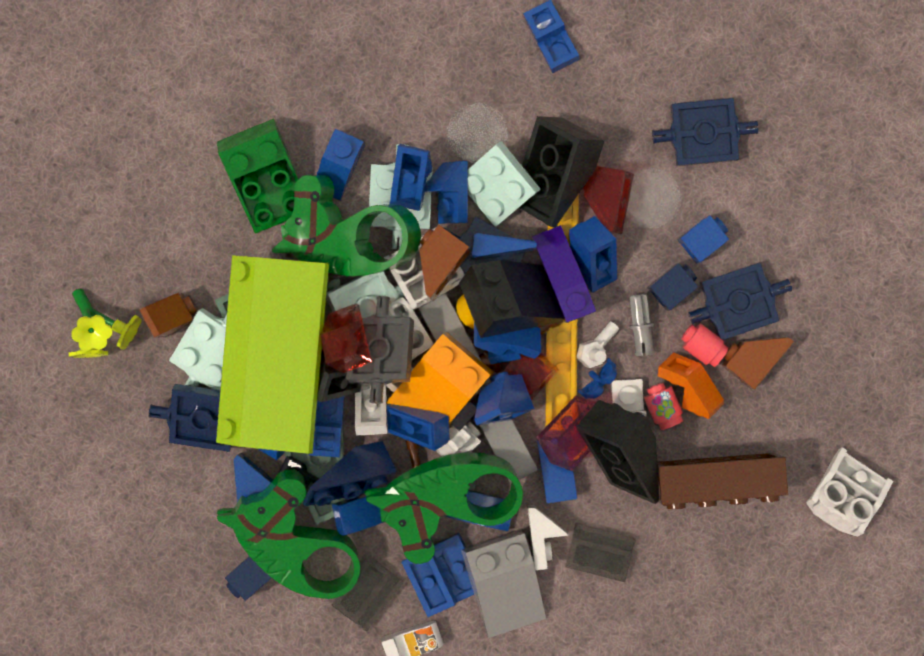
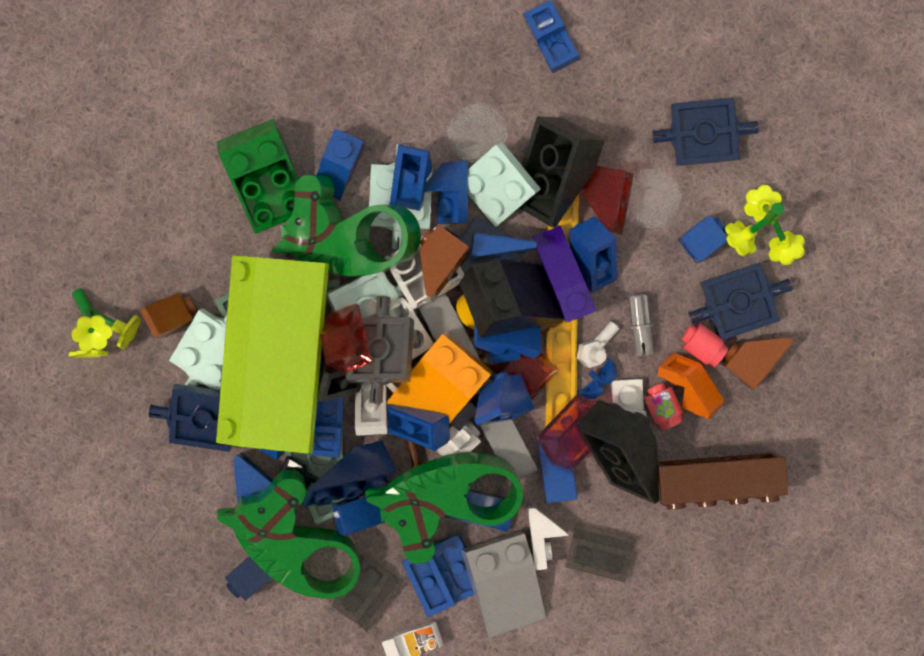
dark blue brick [647,263,698,311] -> none
white slope [806,447,893,537] -> none
none -> neon yellow plant [725,184,805,265]

